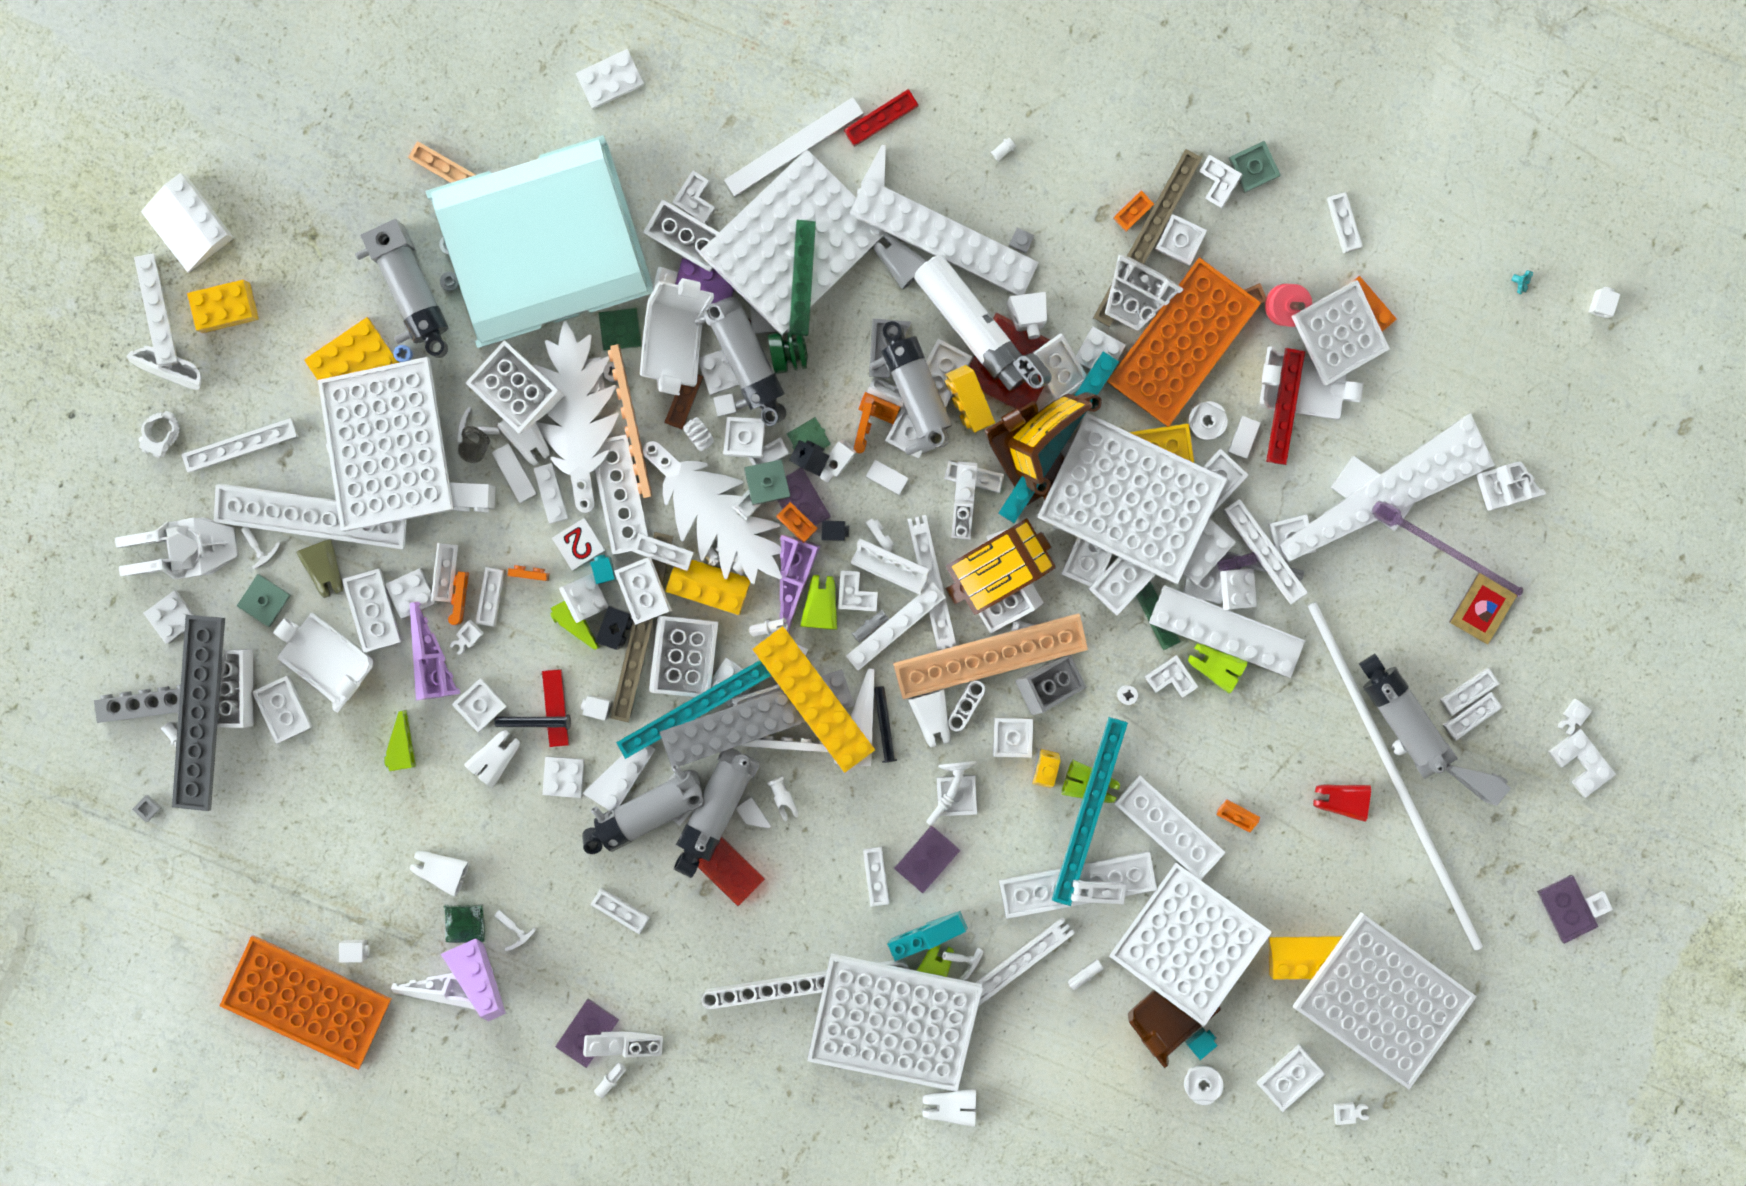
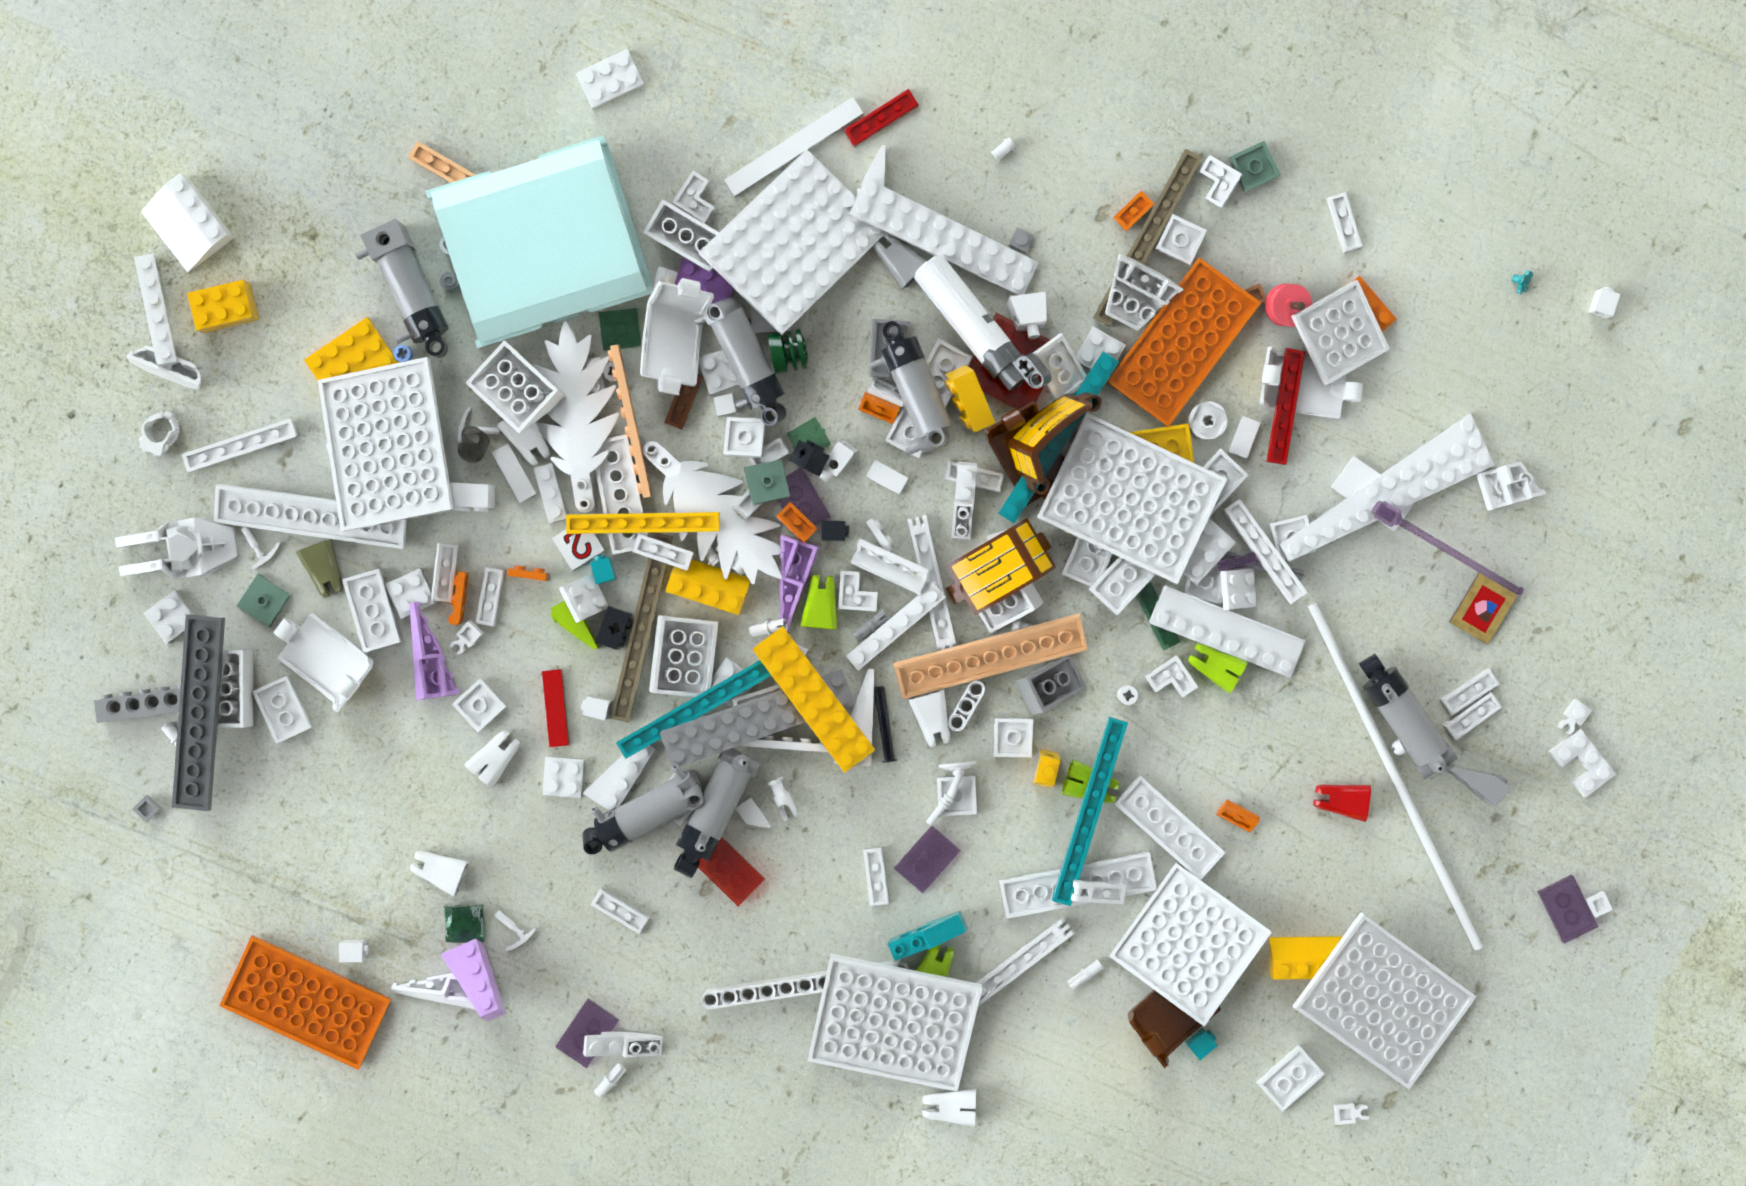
lime slope [384,710,416,771] -> none
black axle [494,714,571,730] -> none
white plate [614,557,672,625] -> none
white gear [683,417,714,451] -> none
clear green plate [788,219,816,336] -> none
orange plate [854,397,876,454] -> none
white piece [942,948,984,981] -> none
white plate [1184,1065,1223,1105] -> none
none -> yellow plate [566,512,720,534]

